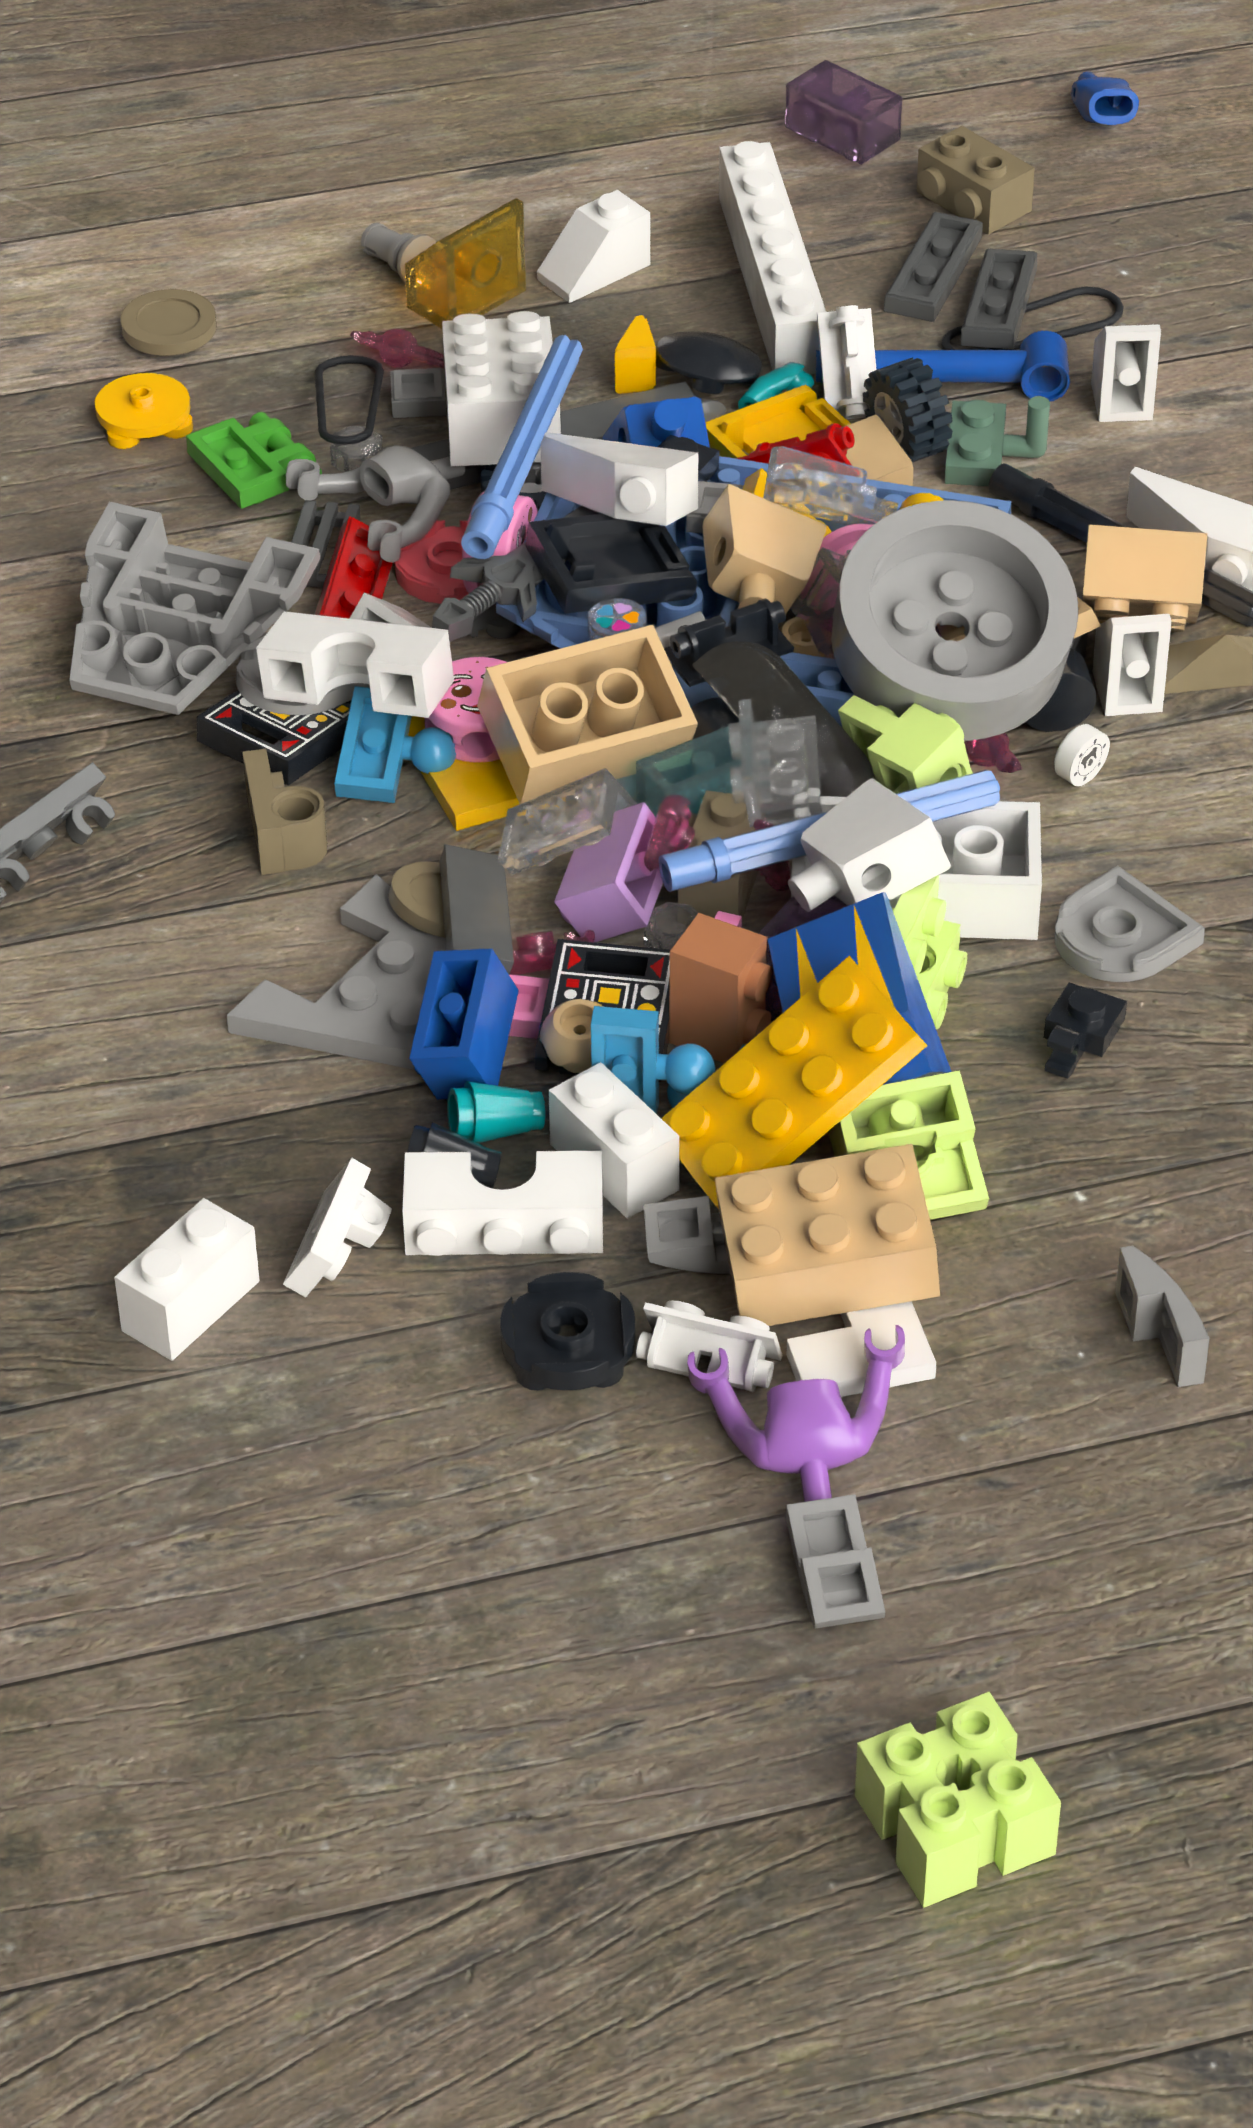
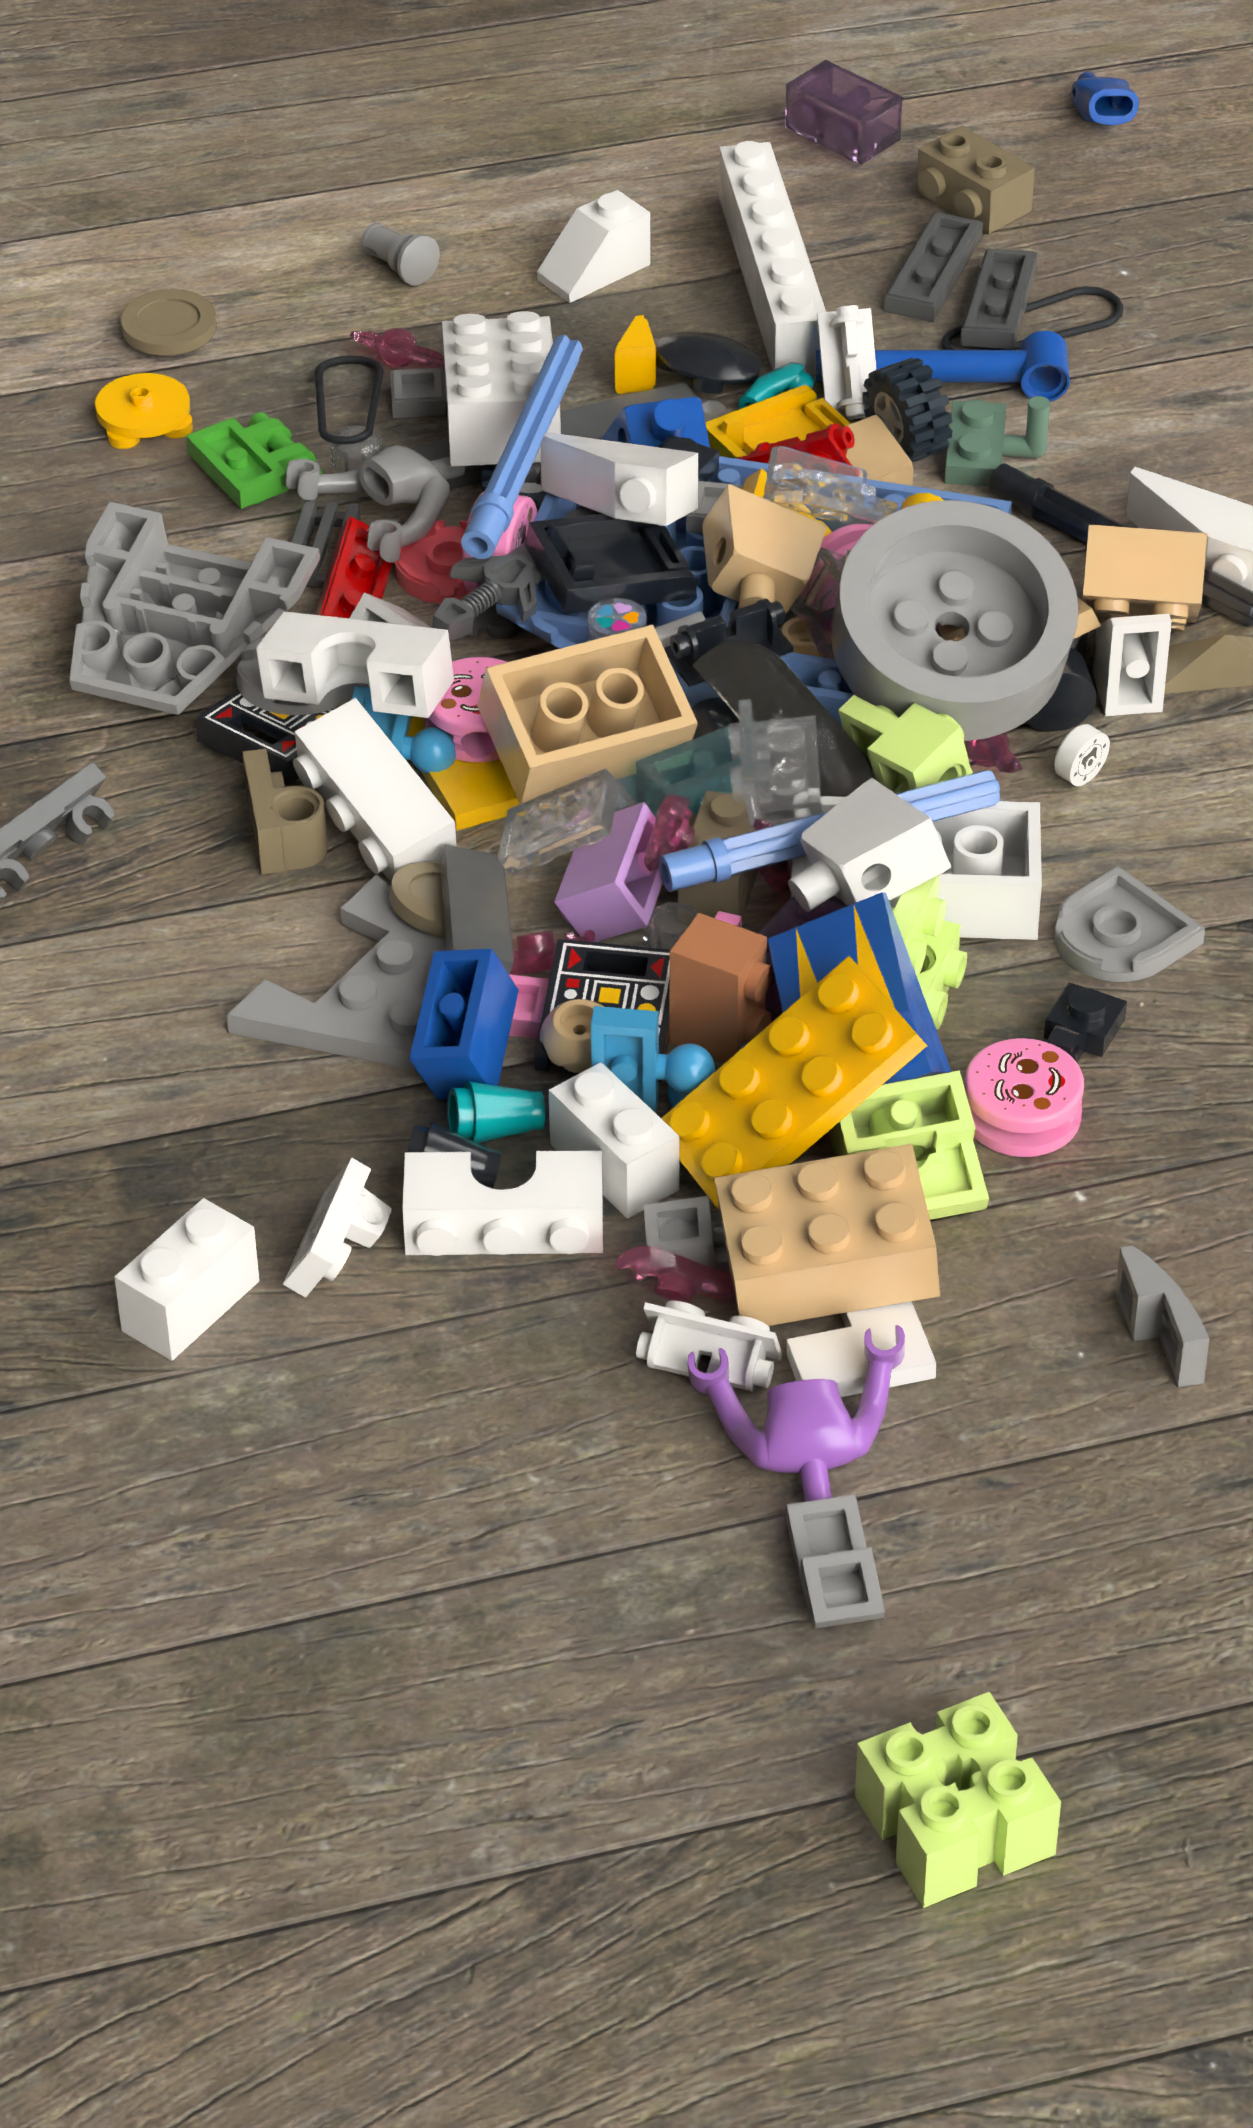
clear yellow slope [405,198,526,329] -> none
black plate [500,1272,635,1391] -> none
white slope [1091,324,1161,422] -> none
none -> white brick [293,698,457,882]
none -> clear pink piece [616,1246,735,1303]
none -> bright pink head [964,1038,1084,1157]

